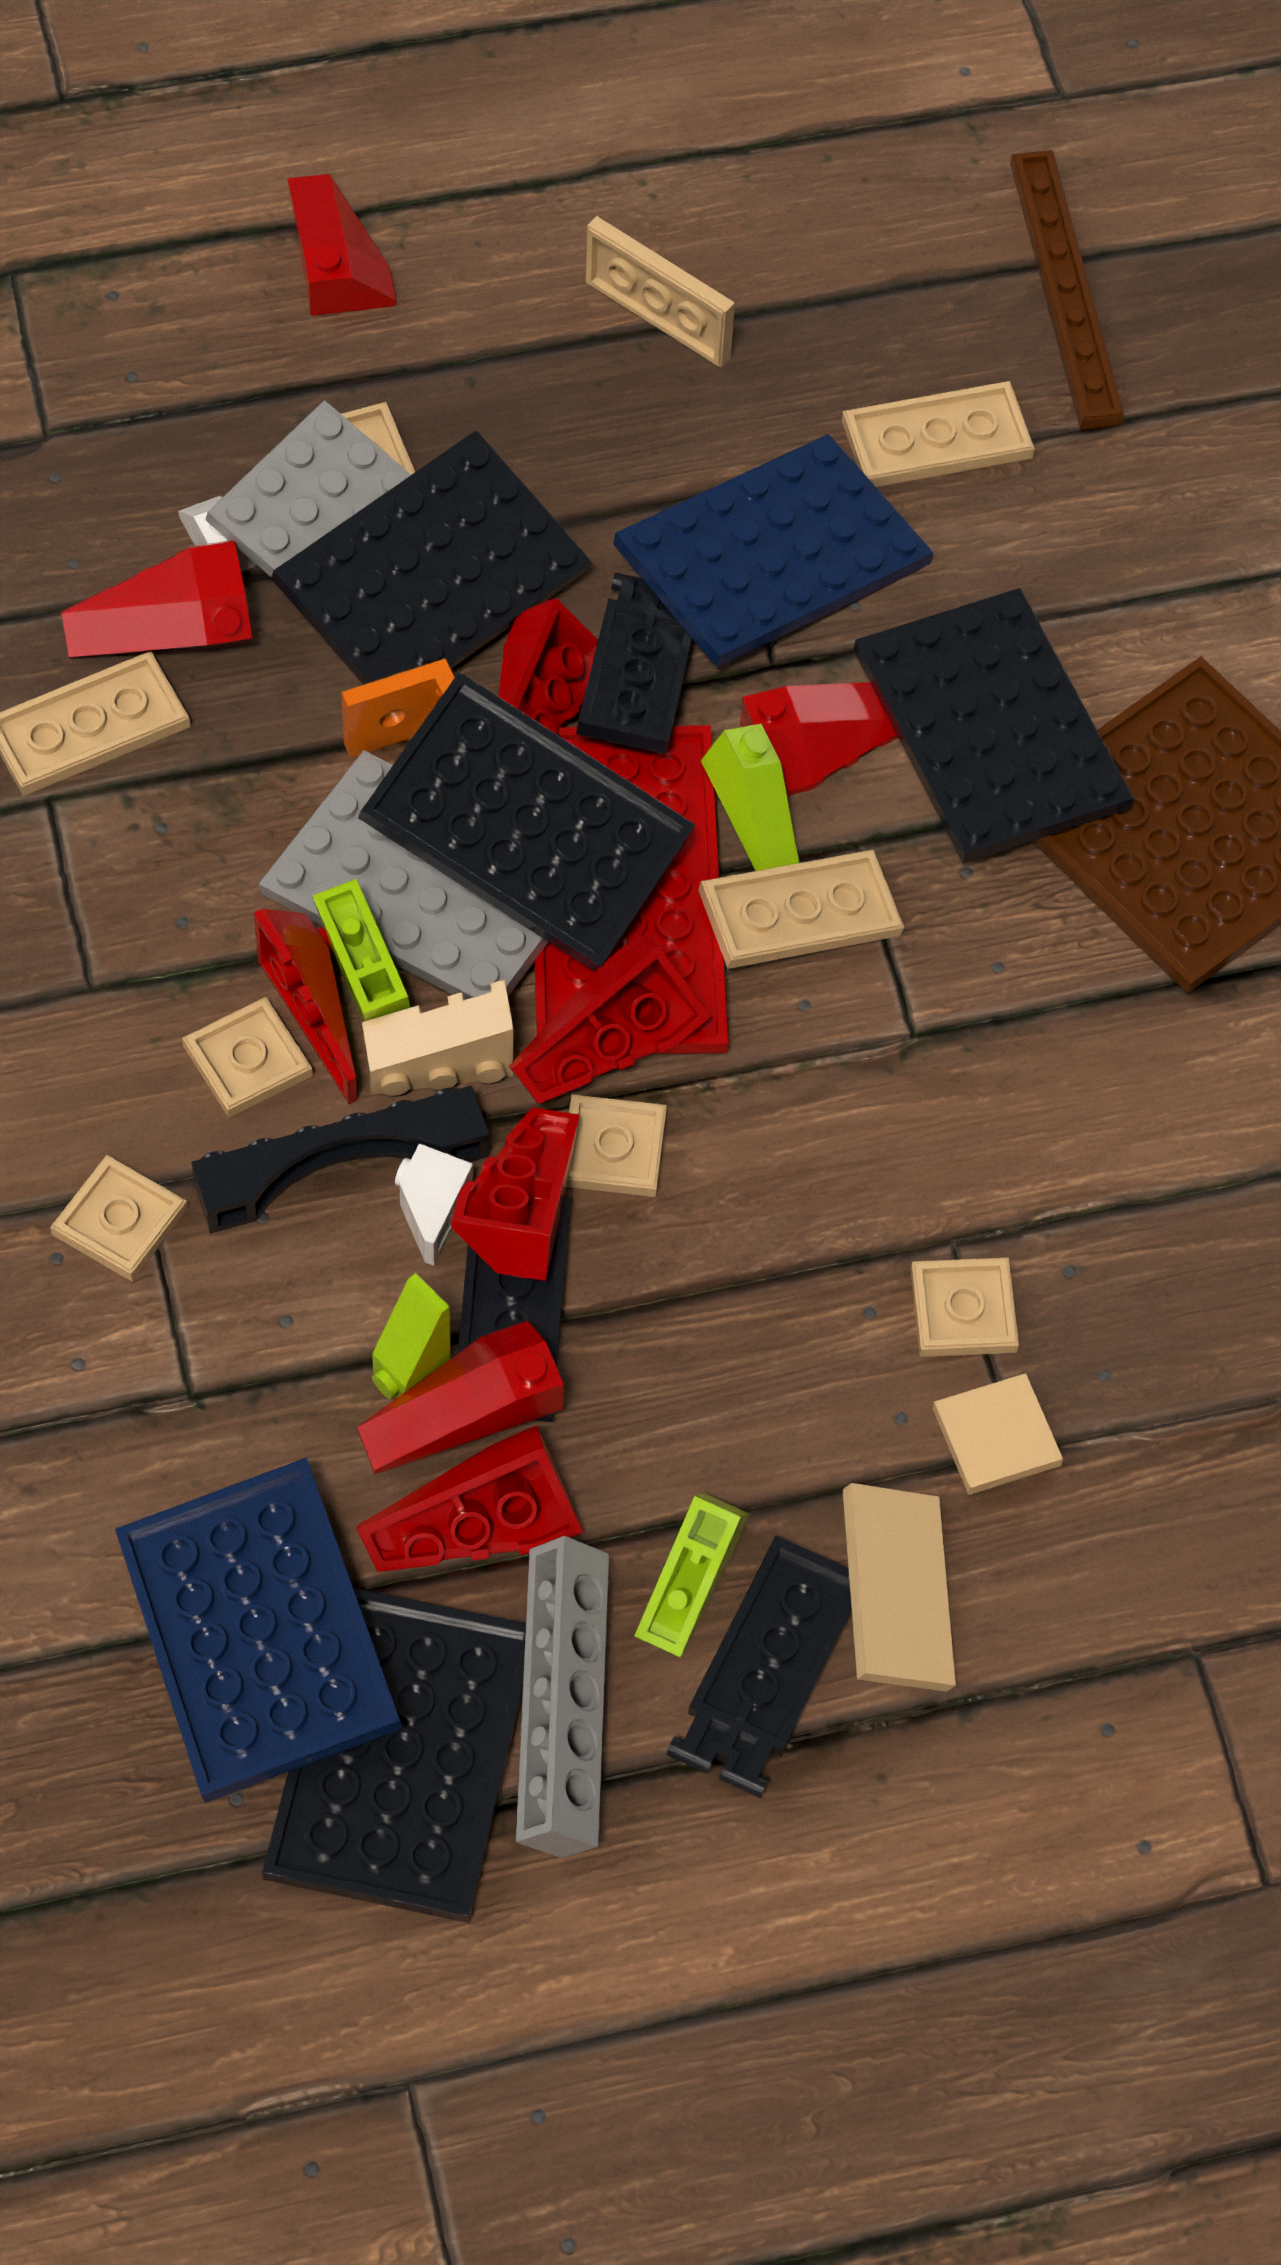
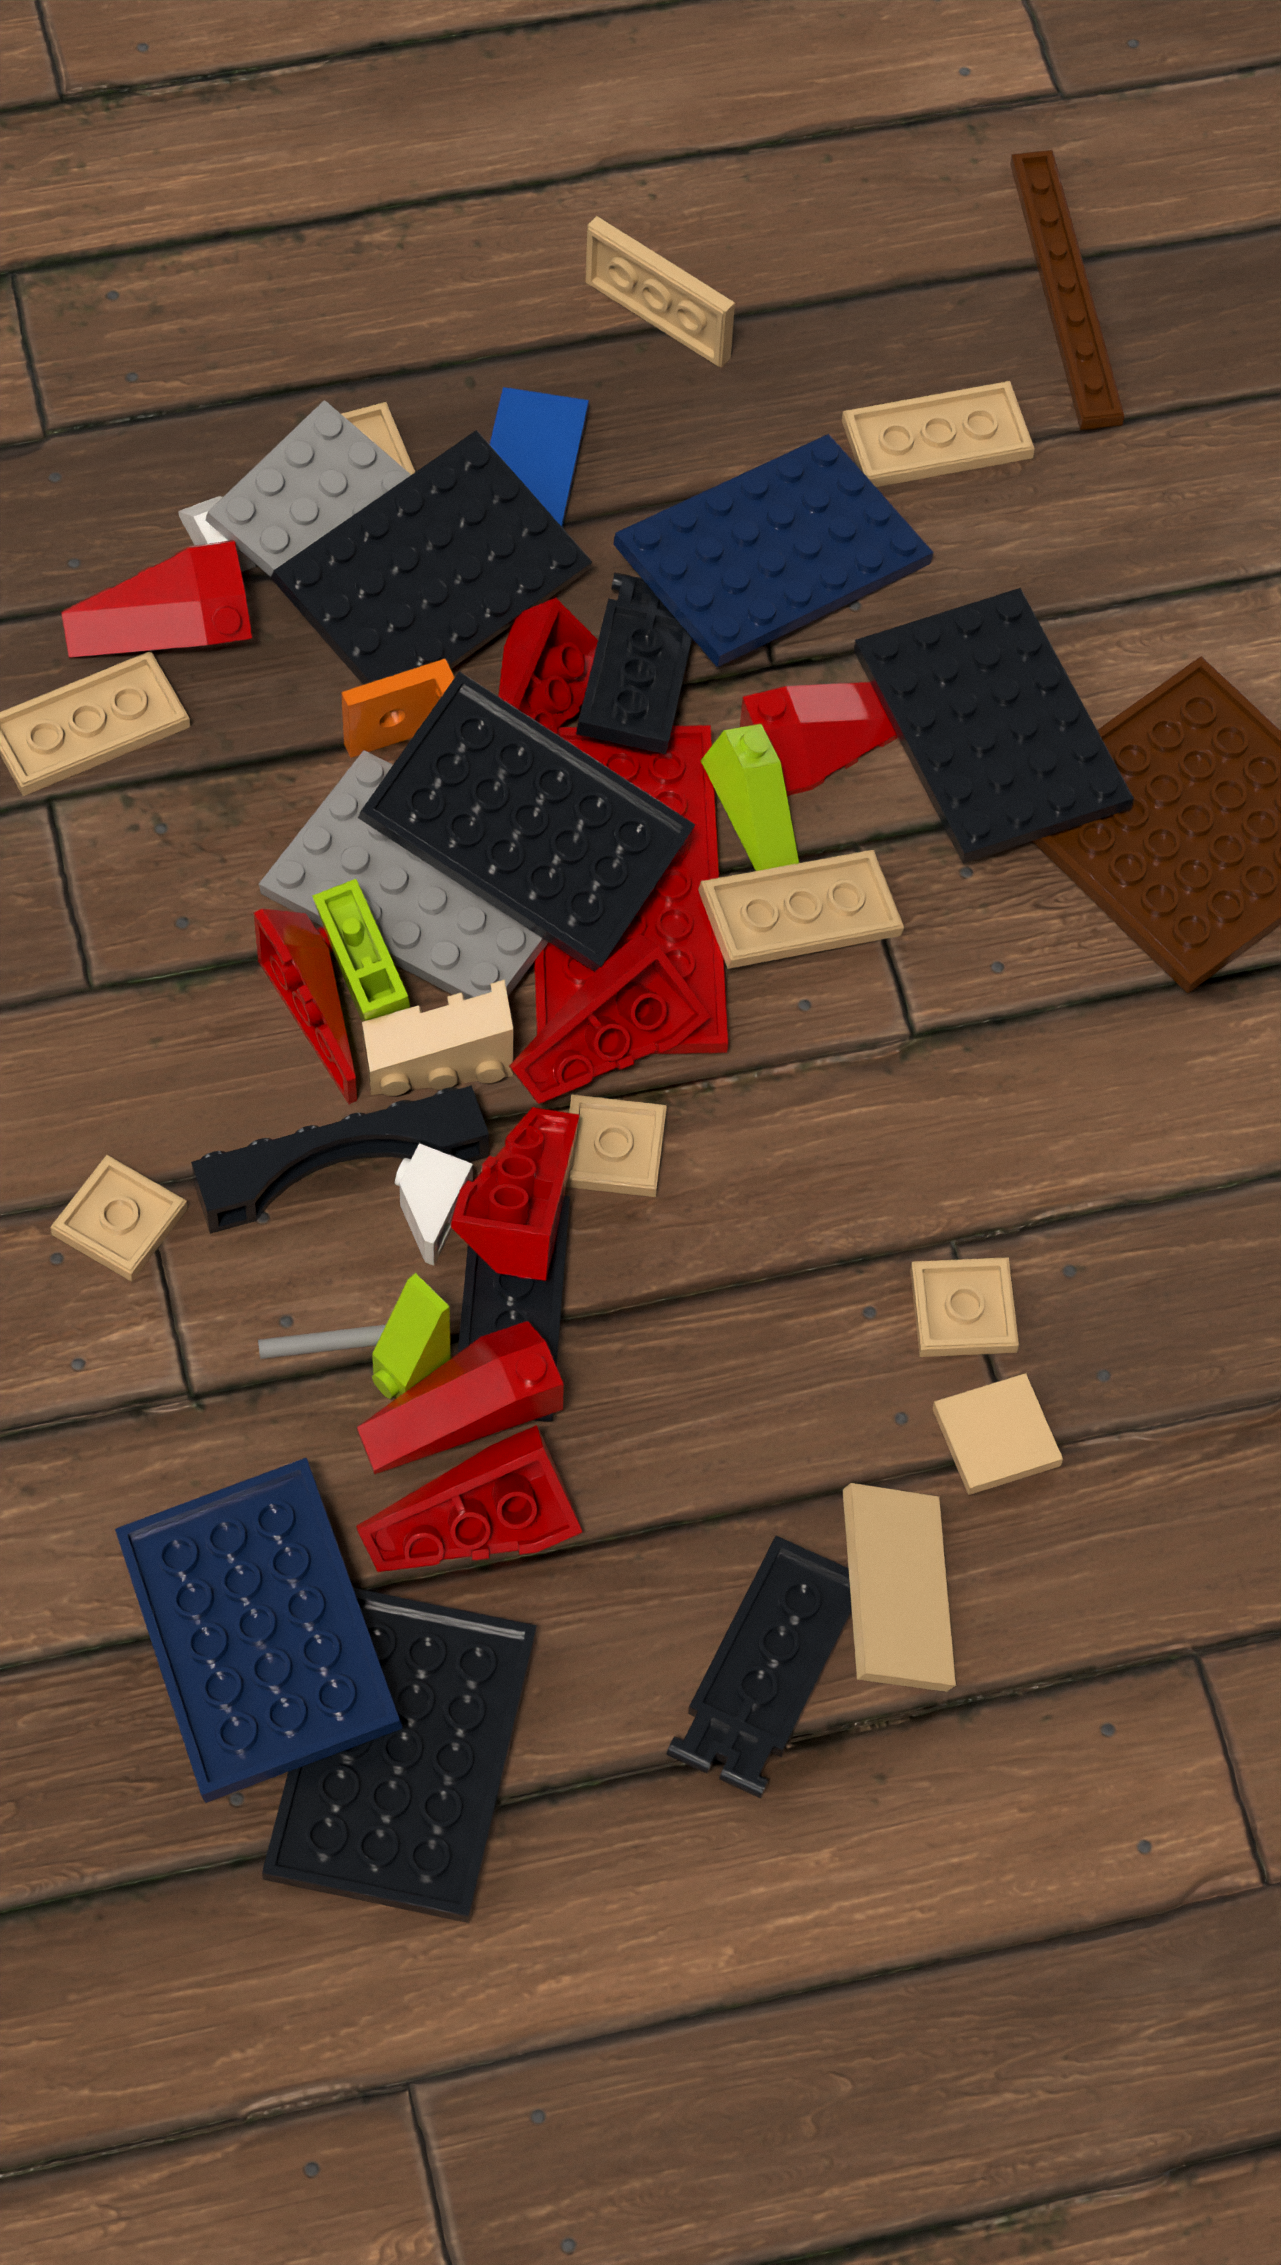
tan tile [182,997,313,1118] -> none
red wedge [287,174,396,316] -> none
light grey brick [516,1536,609,1858] -> none
lime slope [634,1493,750,1657] -> none
none -> light grey bar [258,1324,386,1359]
none -> blue tile [490,387,589,528]

